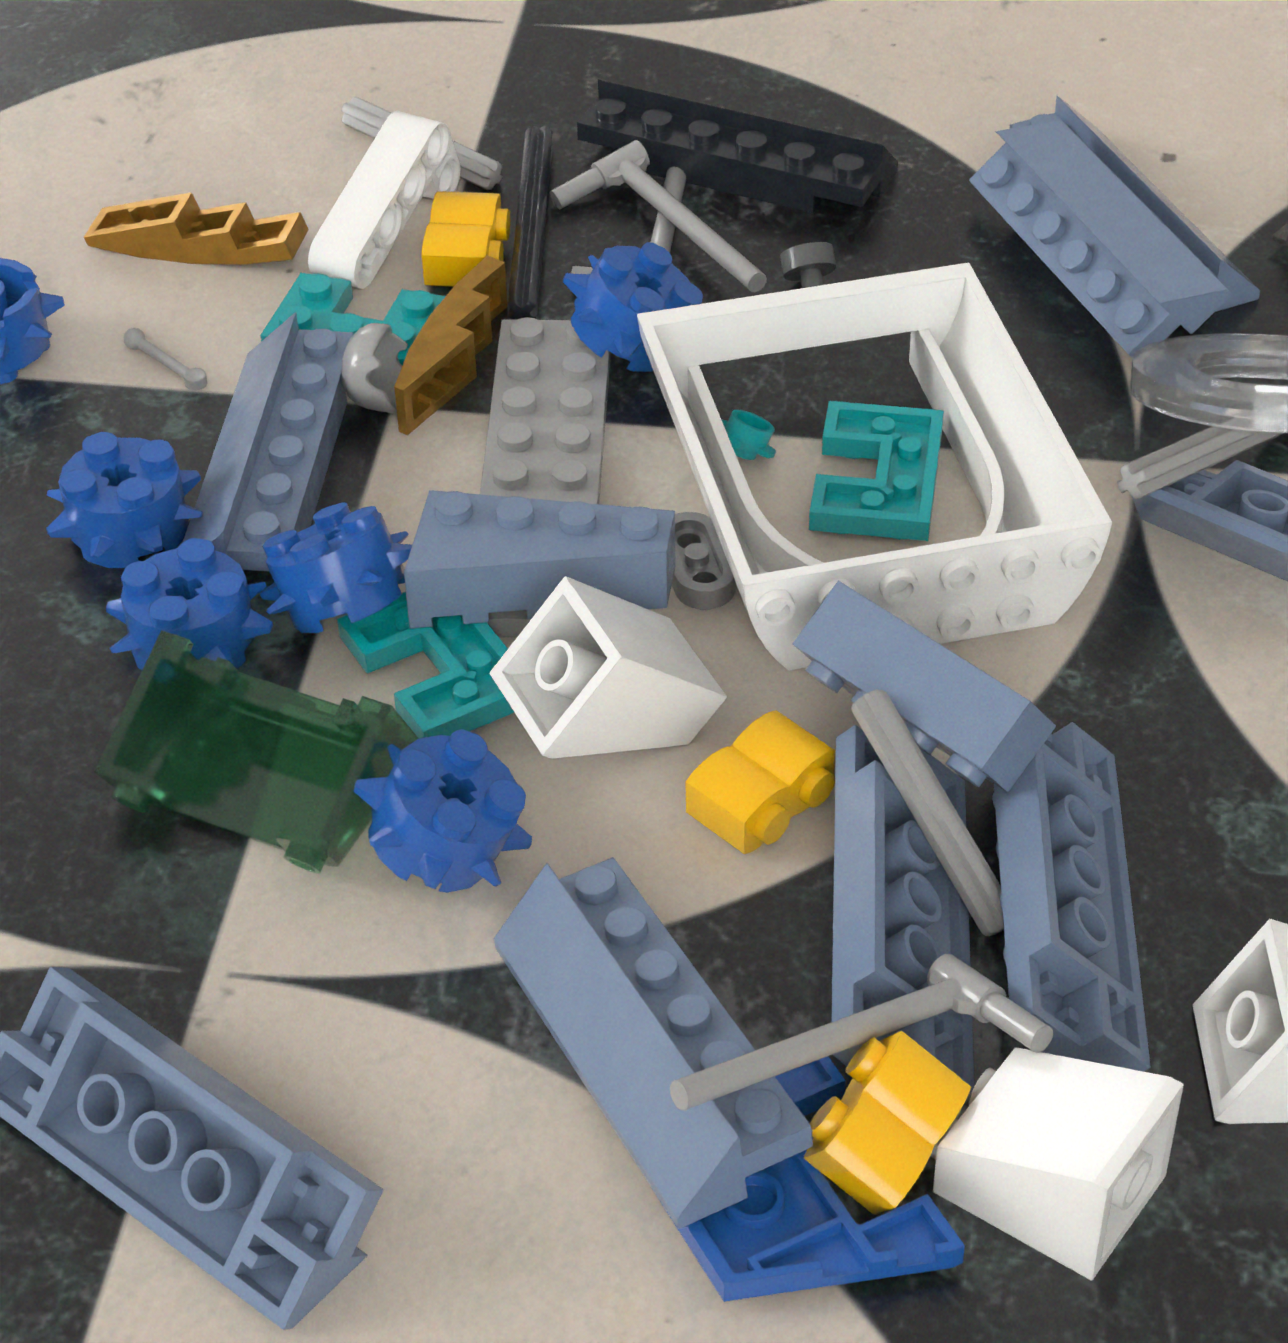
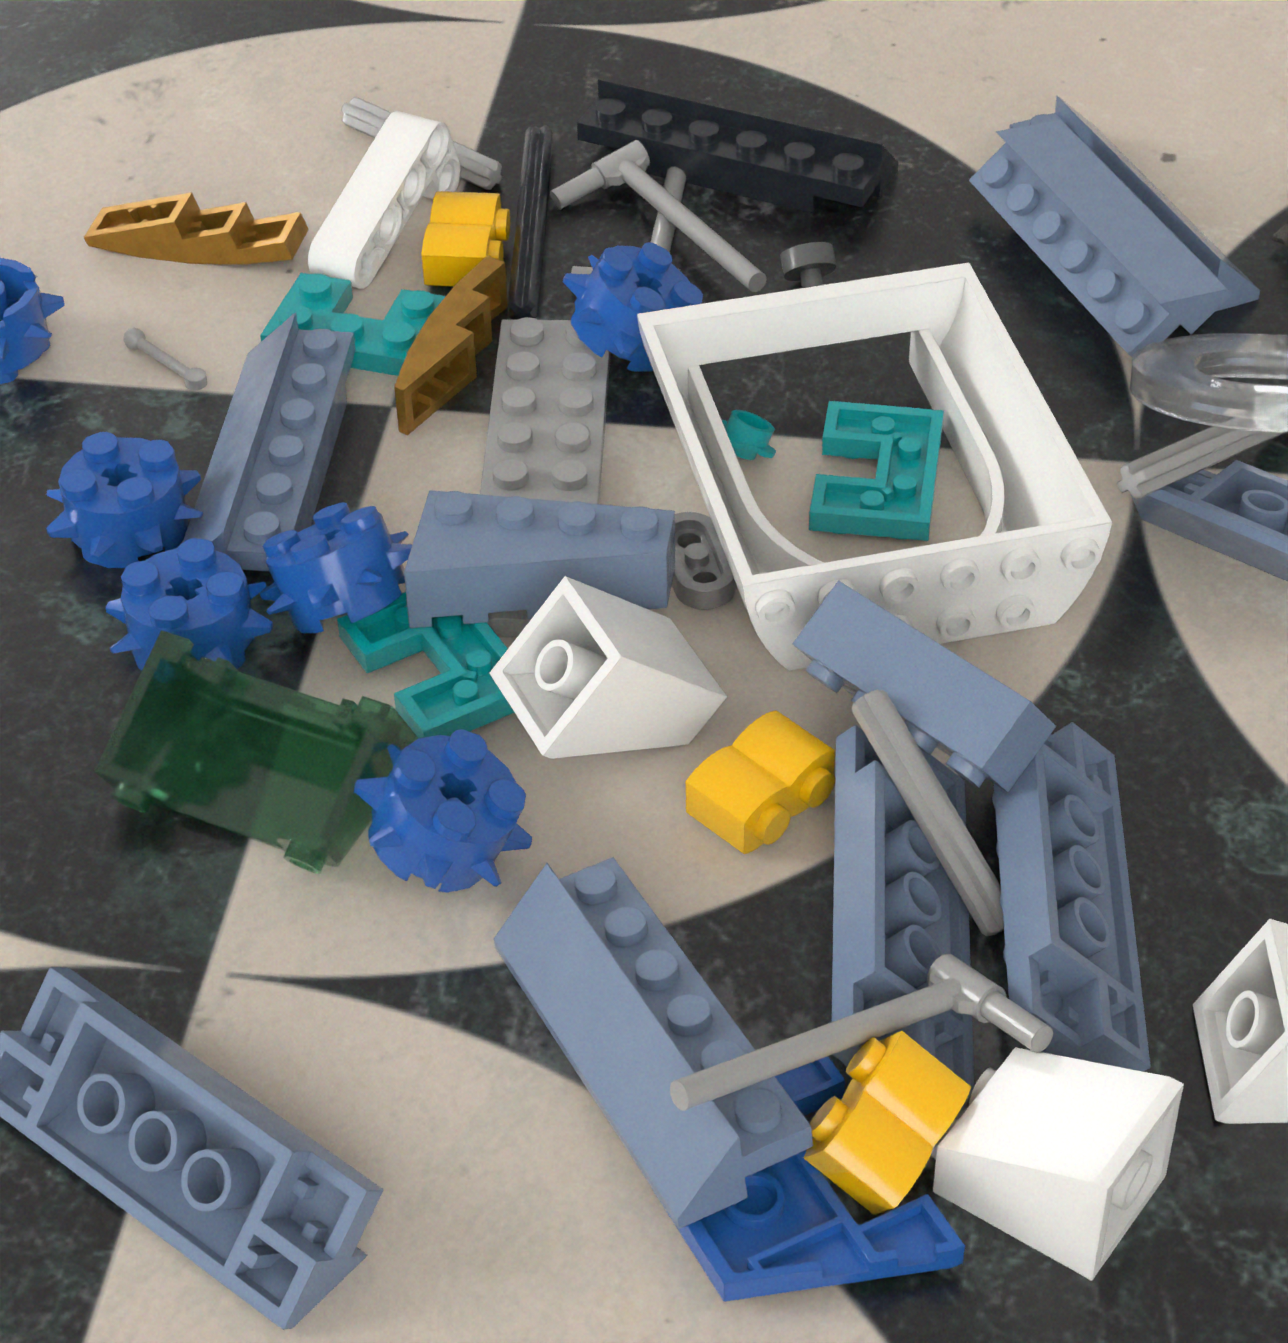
light grey hair [341,323,408,413] -> none

